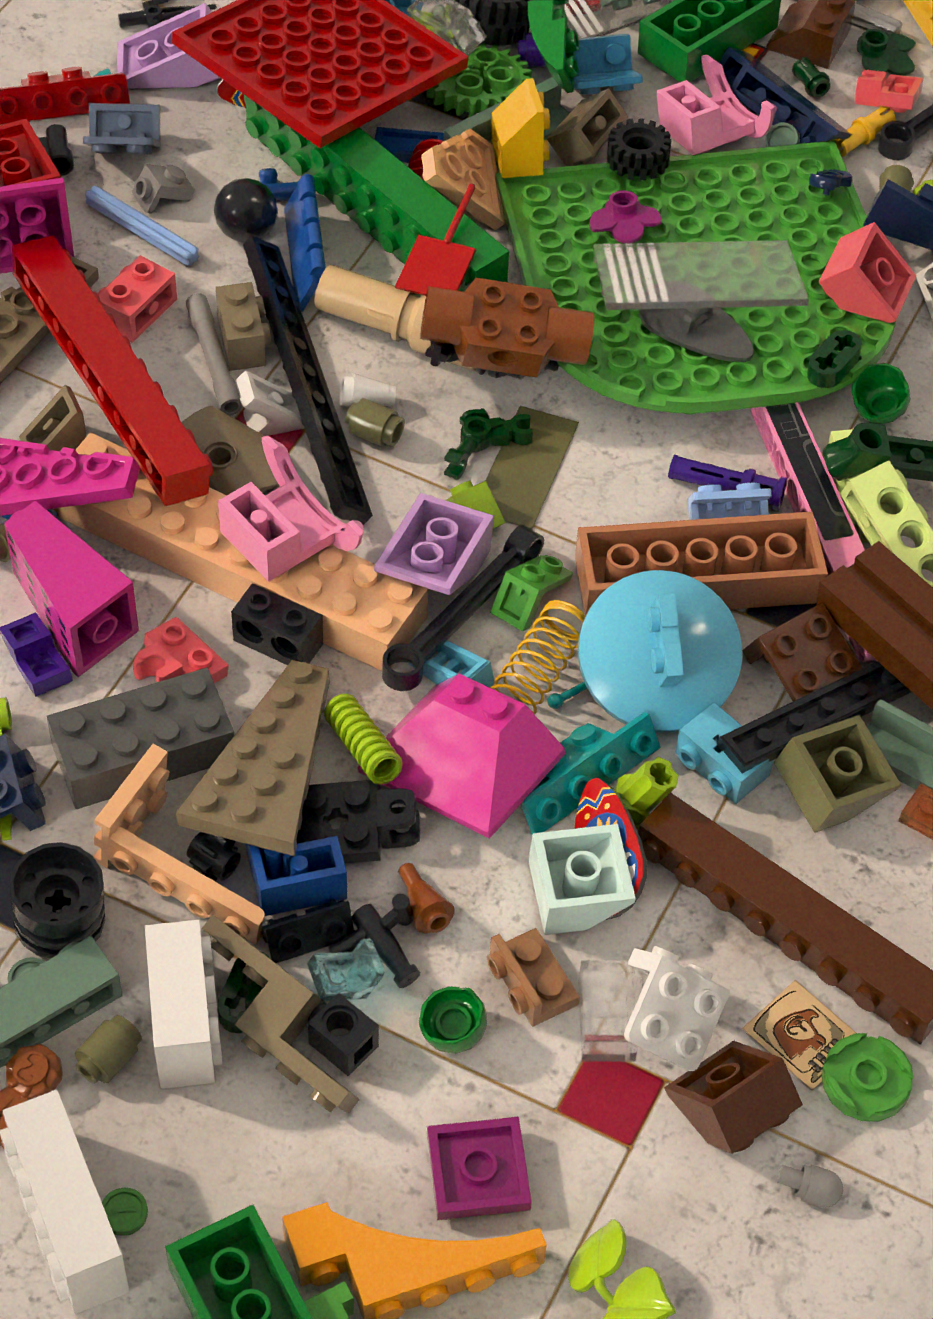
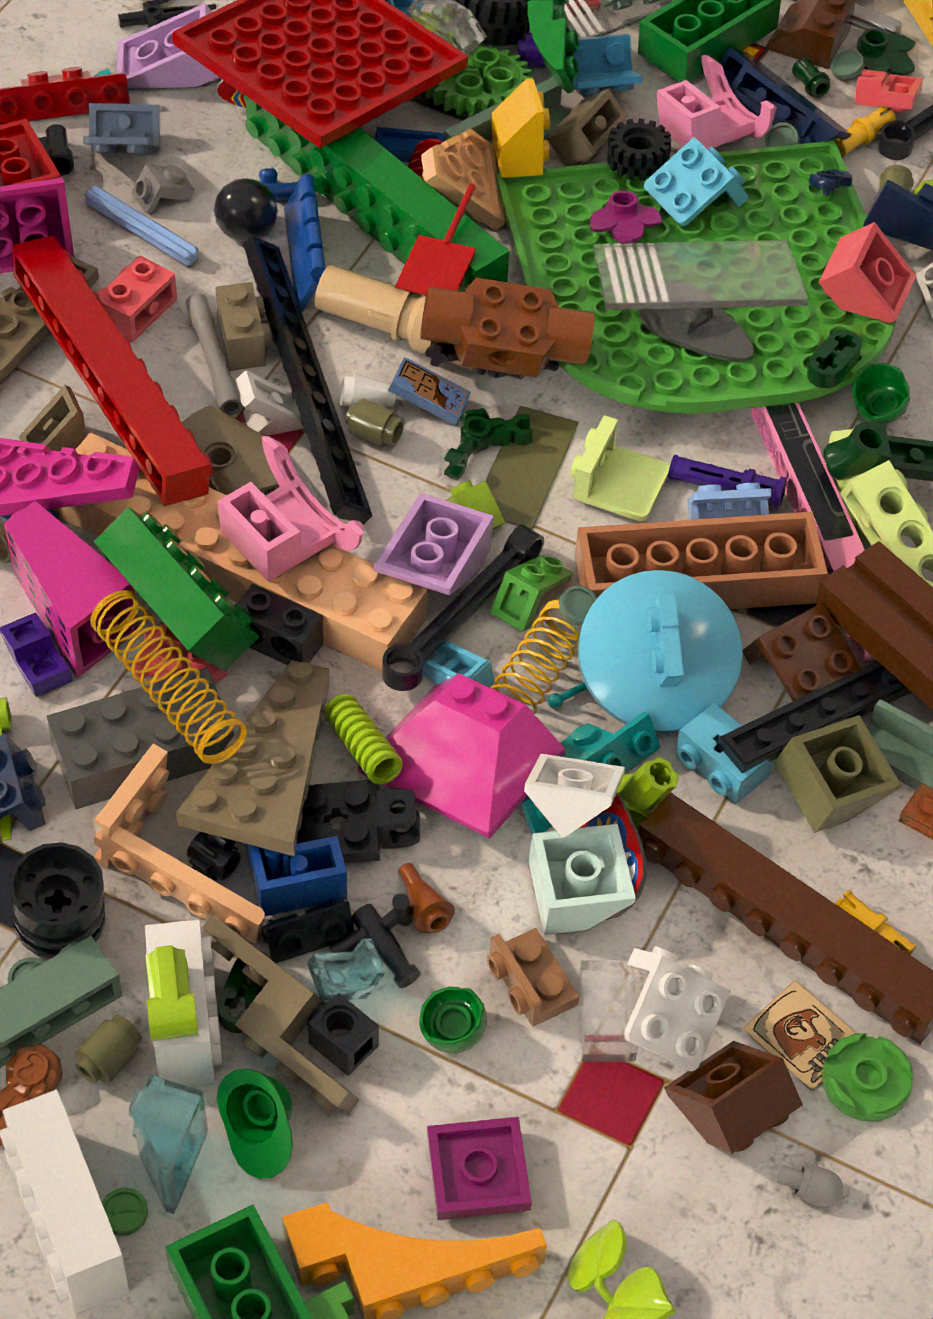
none -> yellow piece [90,590,247,764]
none -> green brick [94,507,259,672]
none -> clear light blue slope [129,1075,208,1214]
none -> lime piece [145,945,199,1041]
none -> green piece [217,1068,293,1179]
none -> tile [388,357,471,425]
none -> white slope [524,754,625,838]
none -> sand green piece [559,585,597,626]
none -> yellowish green bracket [570,415,670,521]
none -> medium azure bracket [644,137,749,226]
none -> sand green piece [831,50,865,80]
none -> yellow pin [835,890,917,955]

